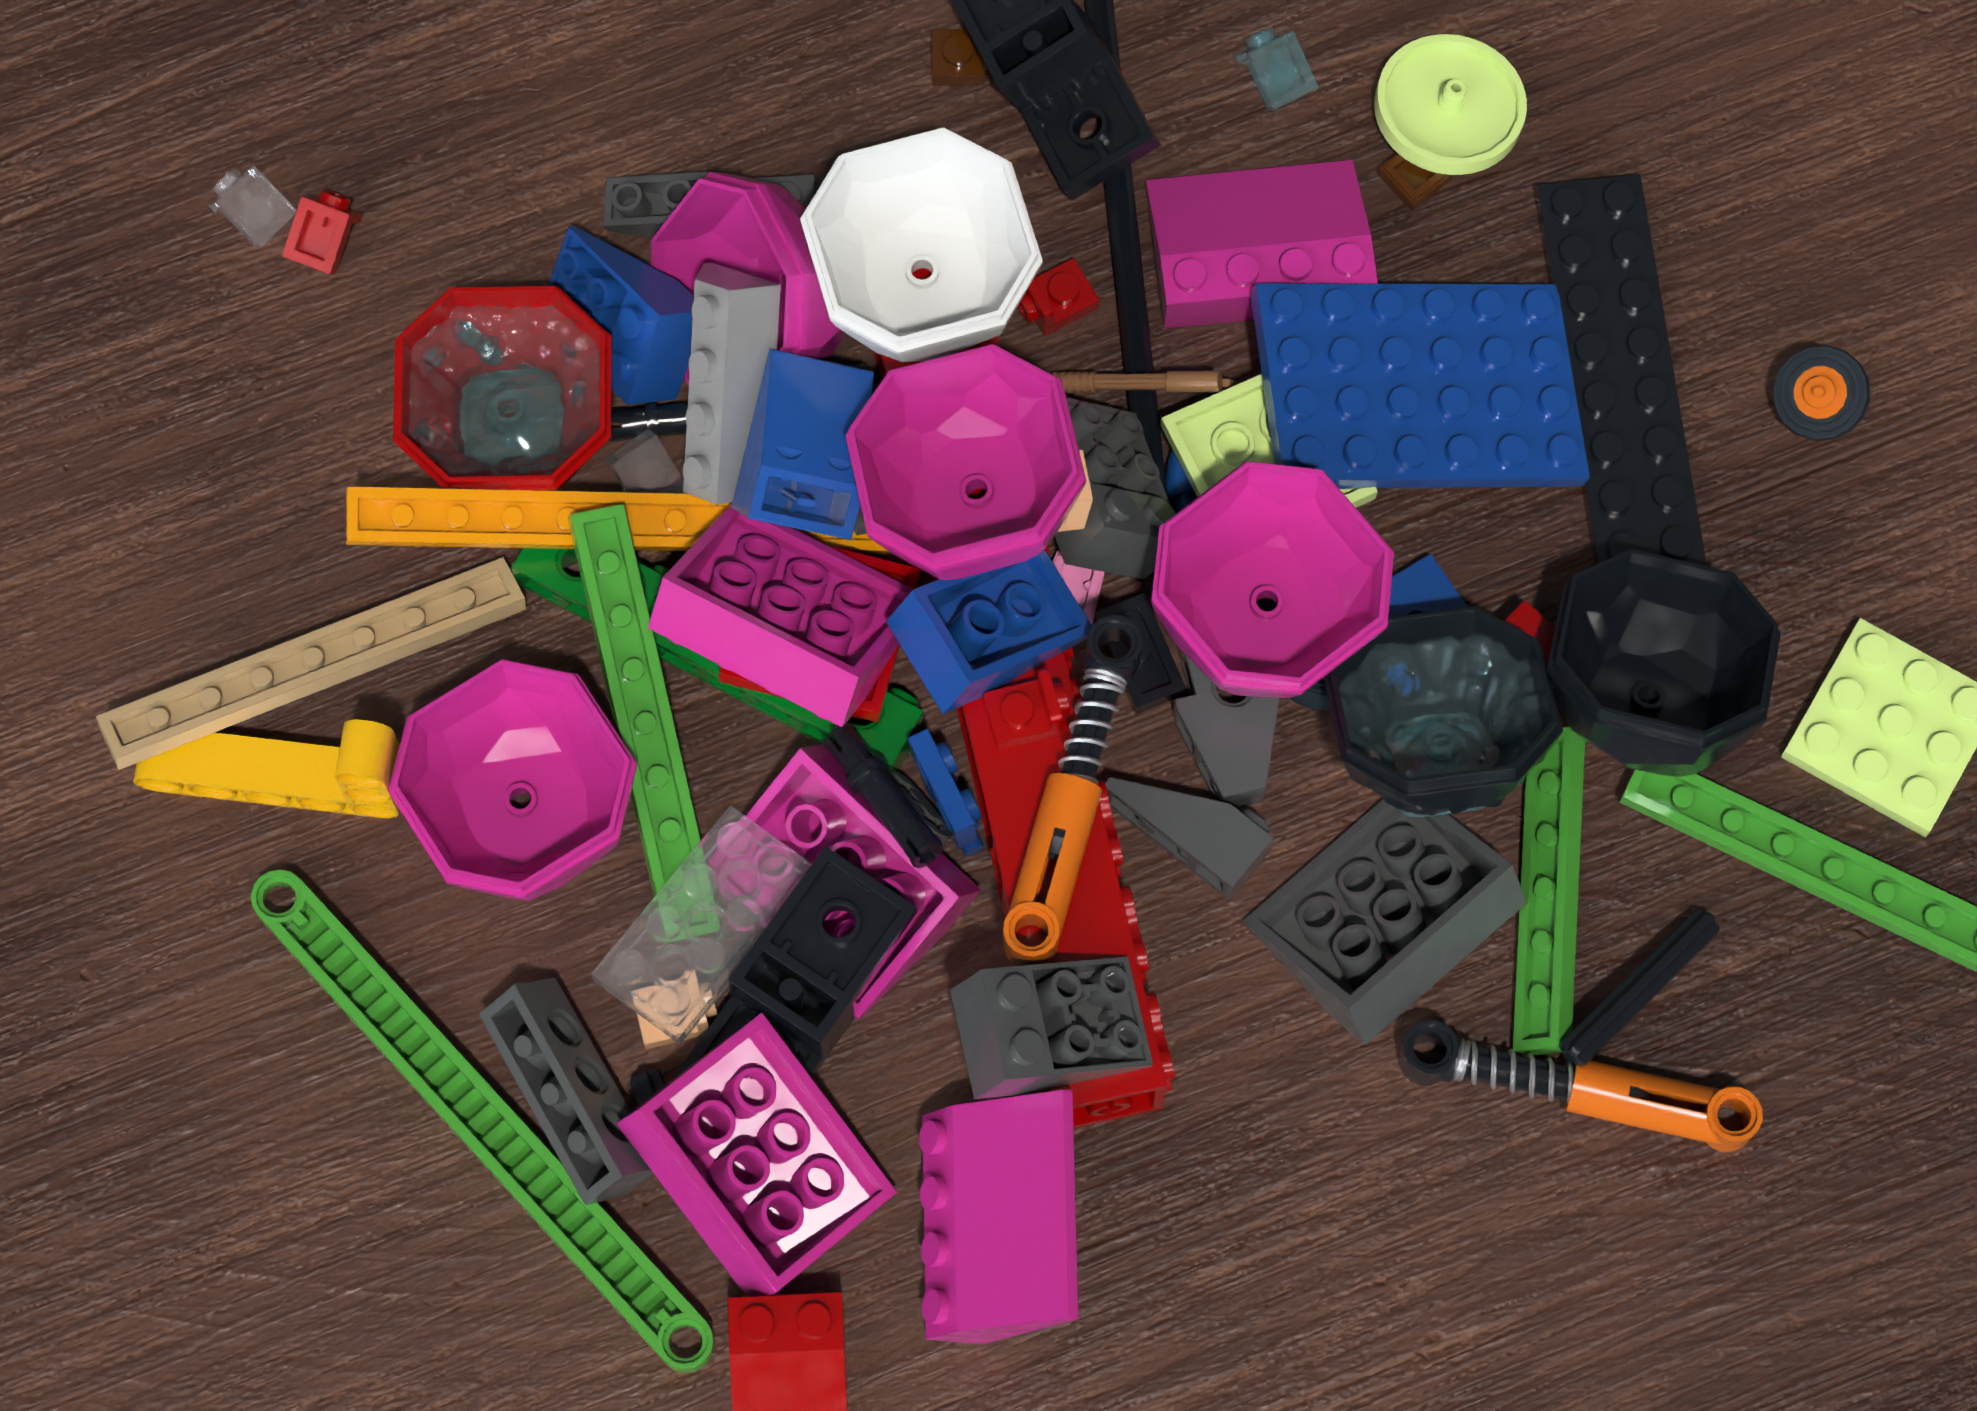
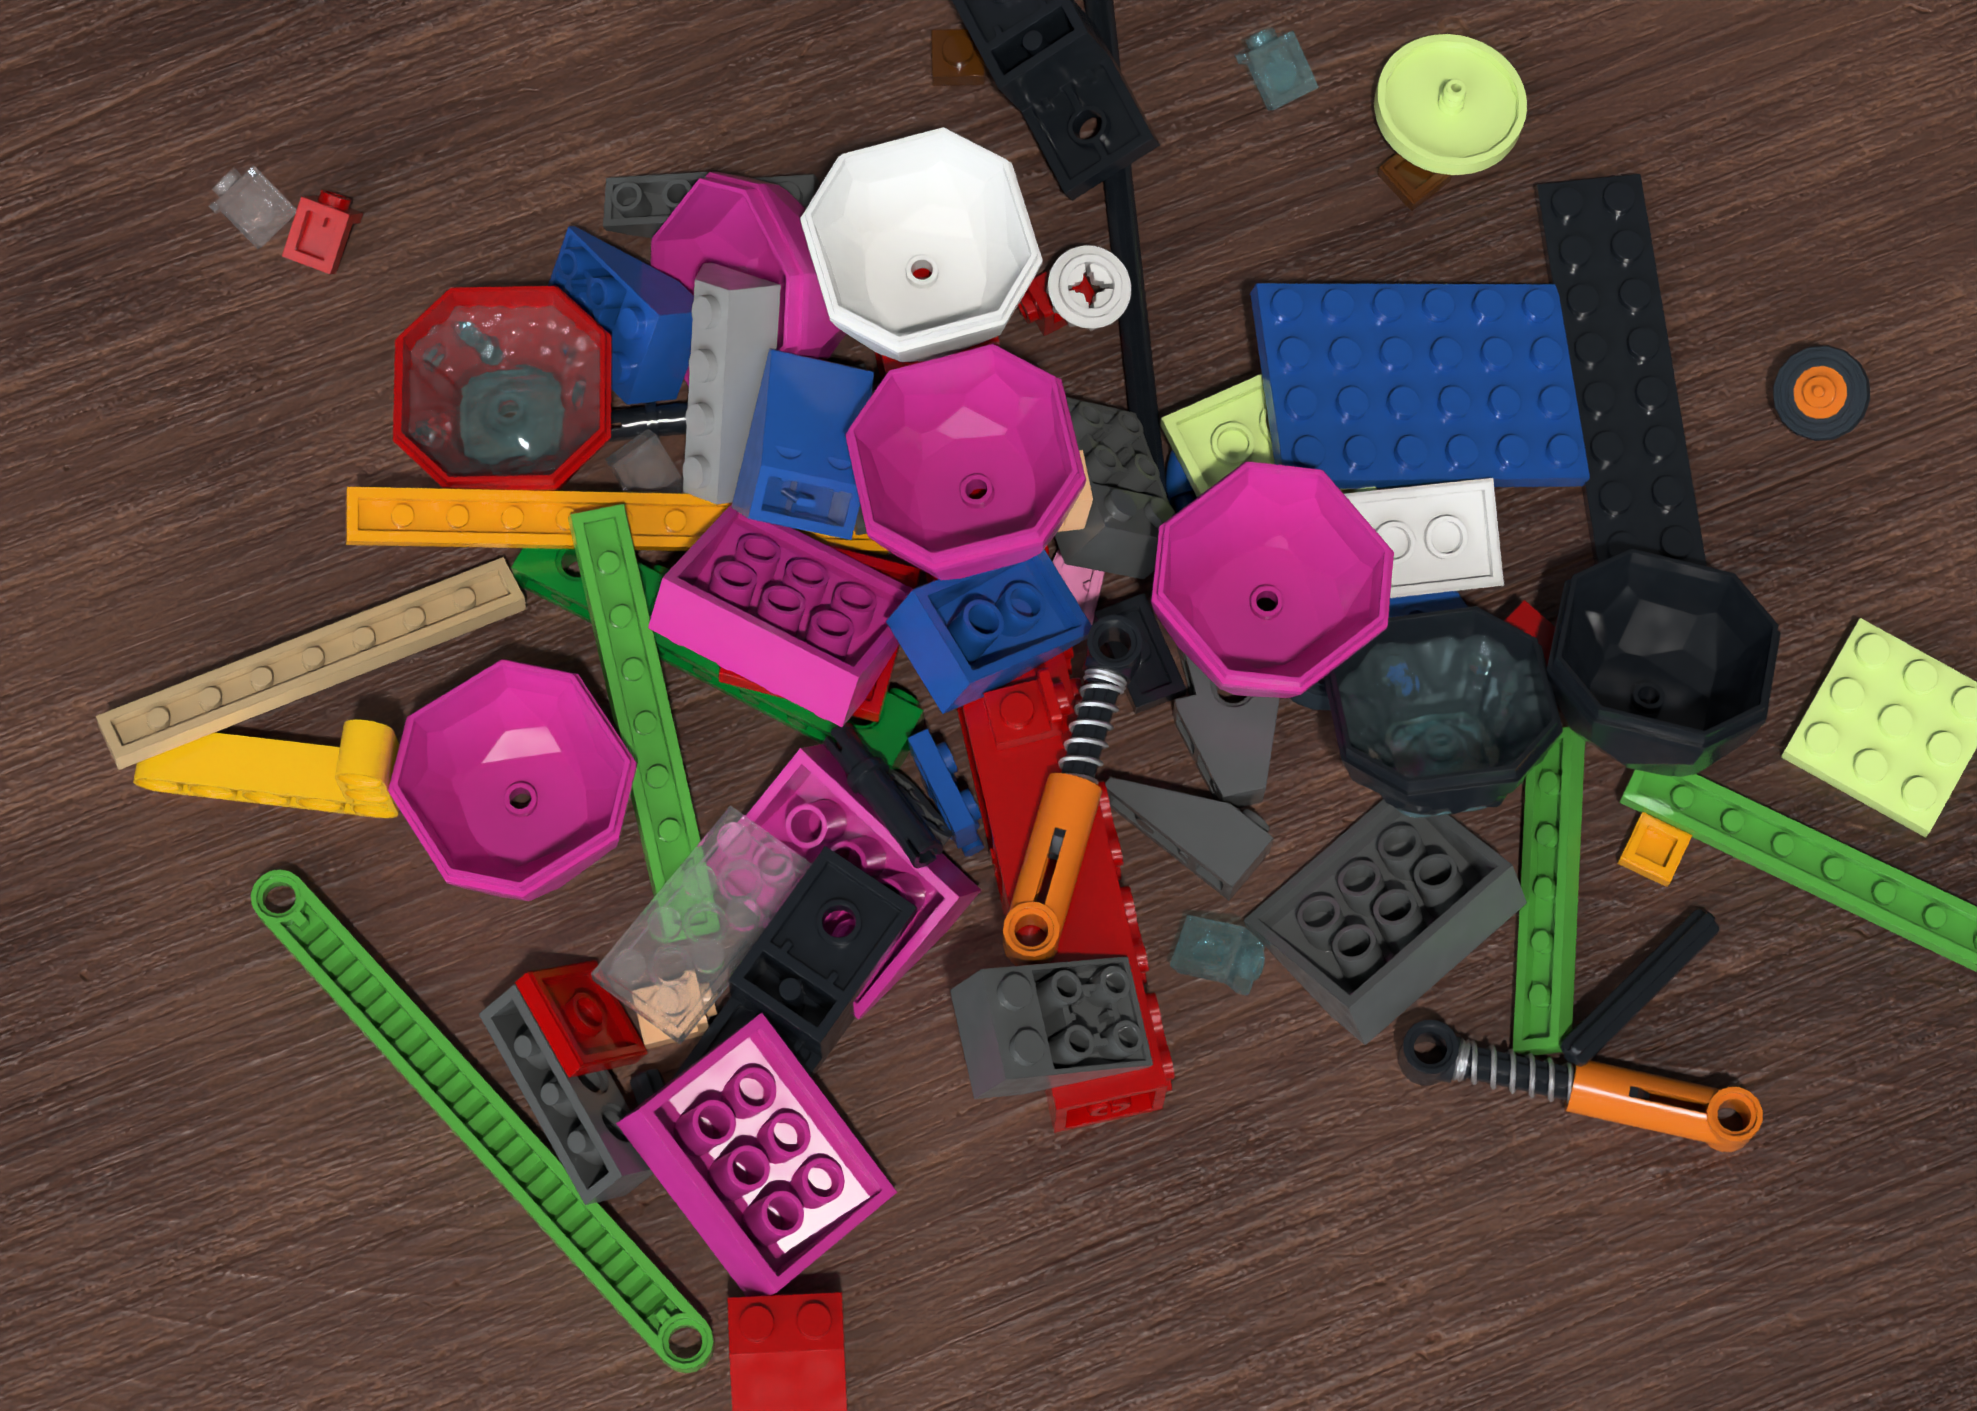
dark pink slope [919,1090,1079,1344] -> none
medium nougat piece [1051,371,1244,393] -> none
dark pink slope [1145,160,1378,329] -> none
none -> red tile [515,960,648,1078]
none -> white gear [1046,246,1131,331]
none -> clear light blue bracket [1170,915,1265,996]
none -> white tile [1344,478,1504,598]
none -> light orange tile [1617,812,1692,887]

